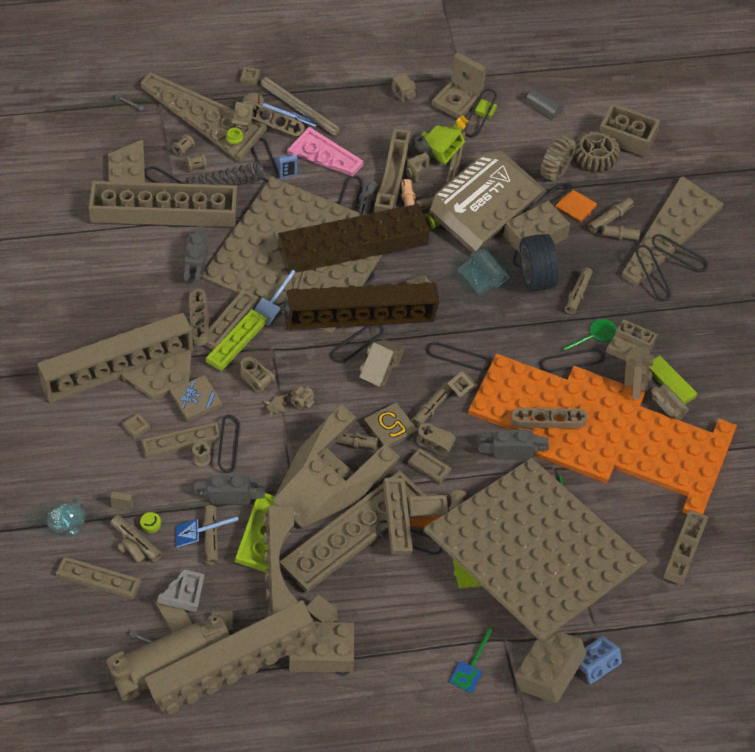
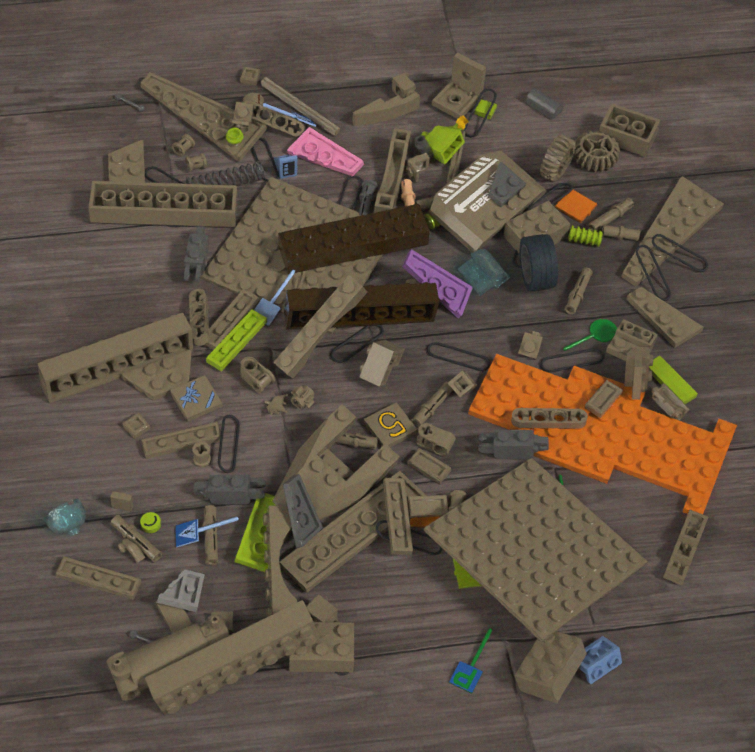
none -> dark tan arch [273,275,367,379]
none -> dark grey wing [283,474,323,548]
none -> dark tan slope [352,92,420,126]
none -> medium lavender wing [402,249,473,318]
none -> dark grey wing [488,162,526,207]
none -> dark tan bracket [518,330,544,360]
none -> lime piece [568,225,603,247]
none -> dark tan tile [585,380,623,418]
none -> dark tan wing [626,287,704,348]

